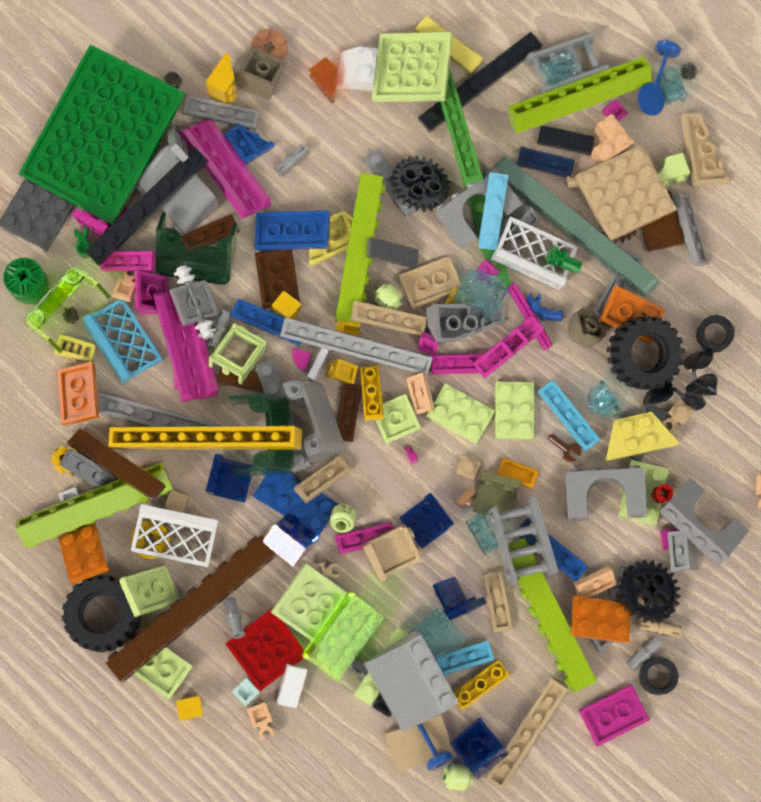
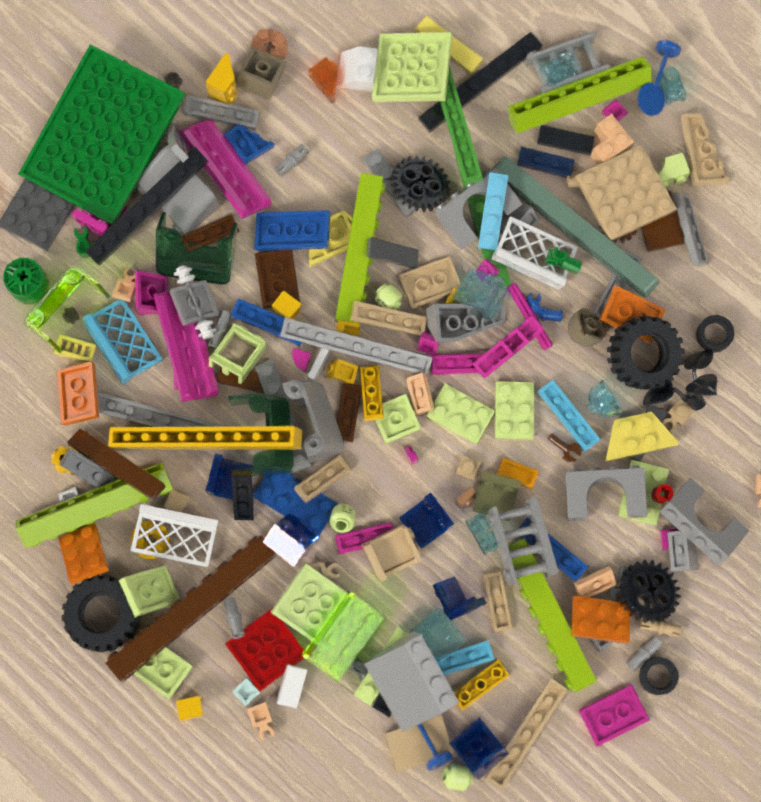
dark pink plate [100,251,156,272] -> none
clear smoke plate [681,62,697,80] -> none
none -> black tile [232,471,254,520]

